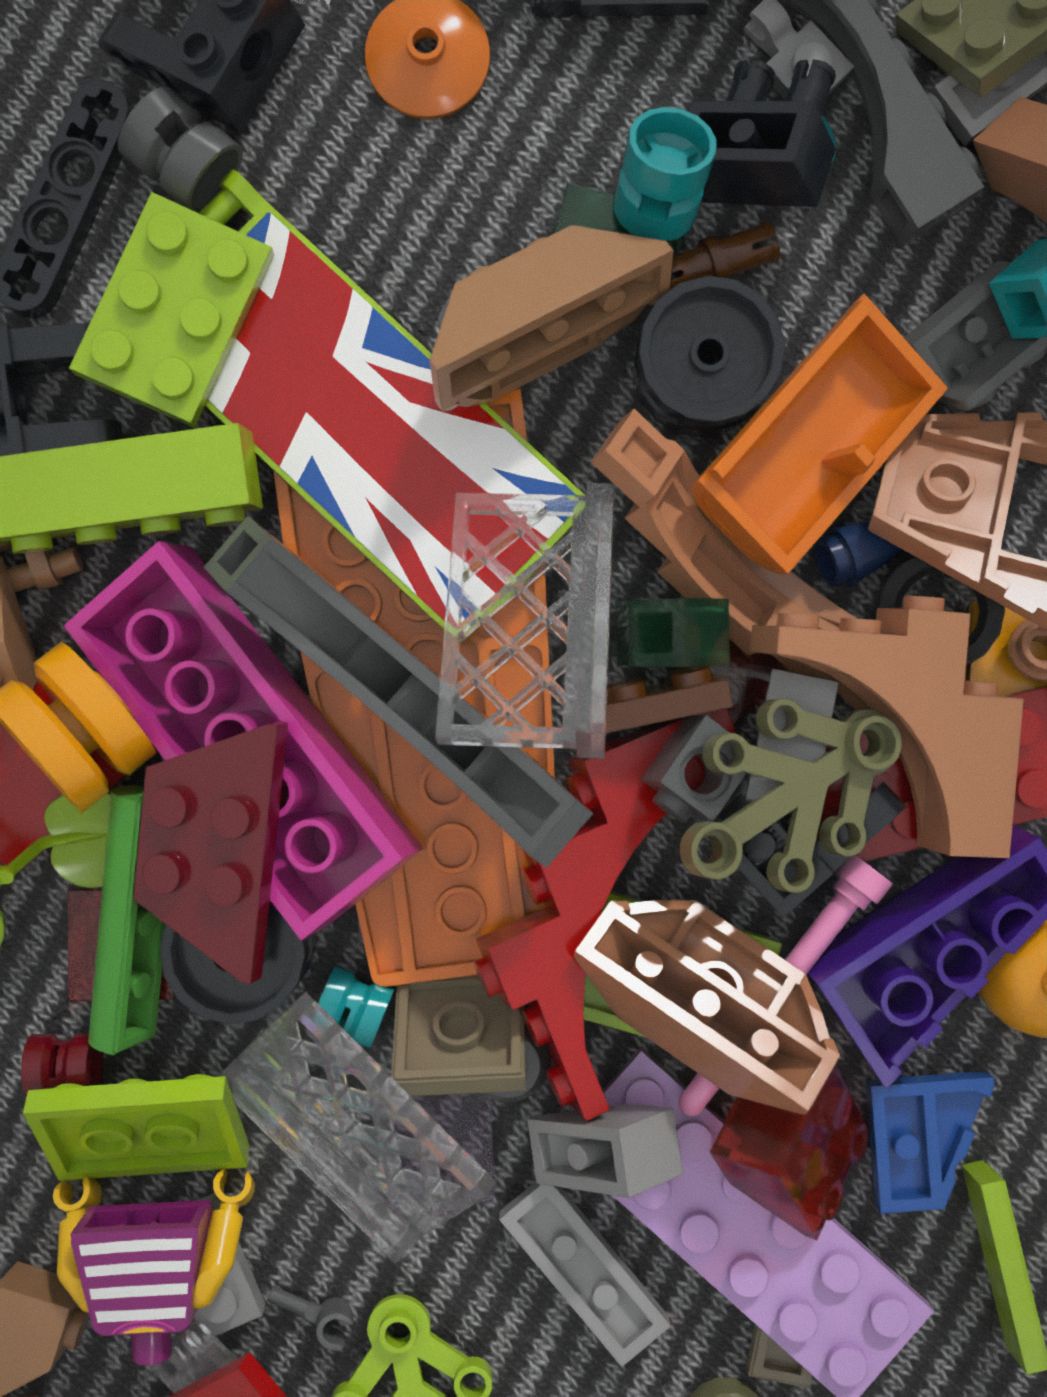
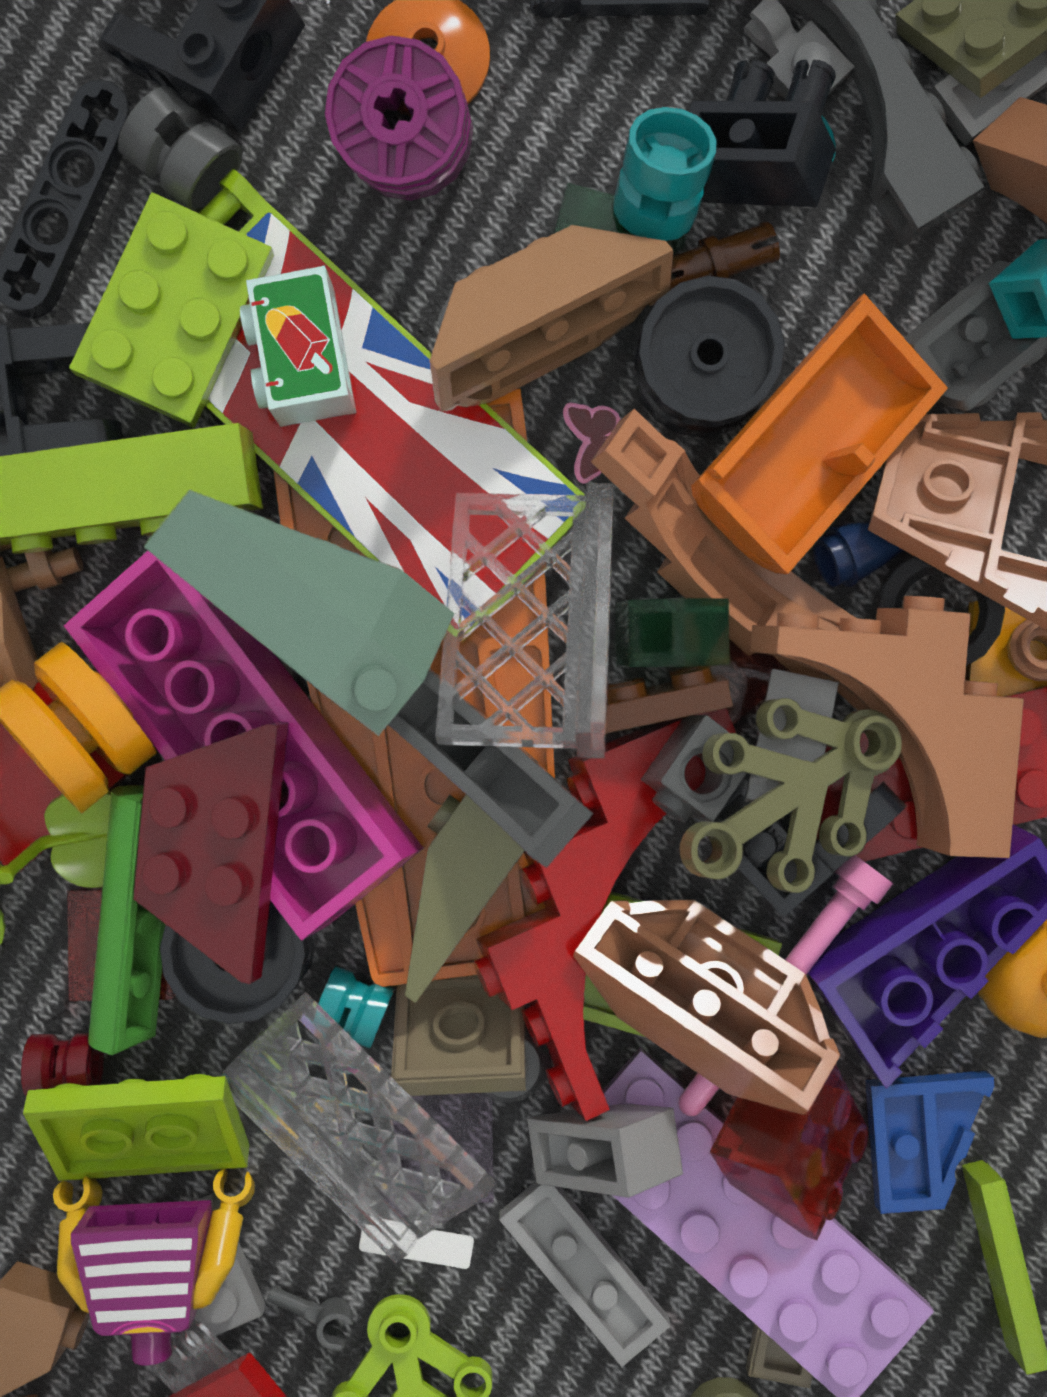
none -> sand green wedge [144,489,455,736]
none -> brick [240,266,356,427]
none -> magenta wheel [325,35,473,201]
none -> white sticker [359,1219,474,1269]
none -> olive slope [405,795,524,1003]
none -> dark red sticker [563,403,620,484]

